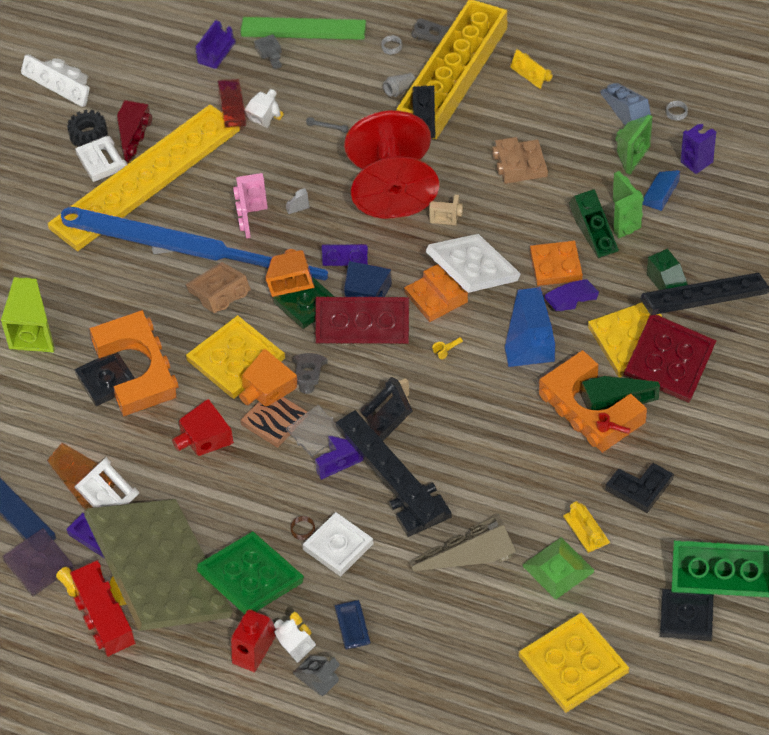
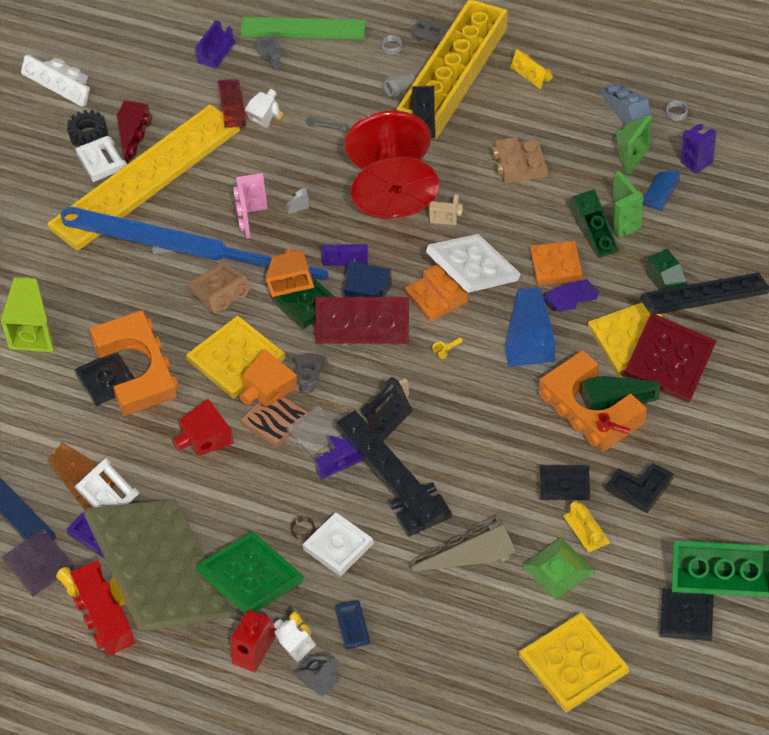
none -> black plate [540,465,590,500]

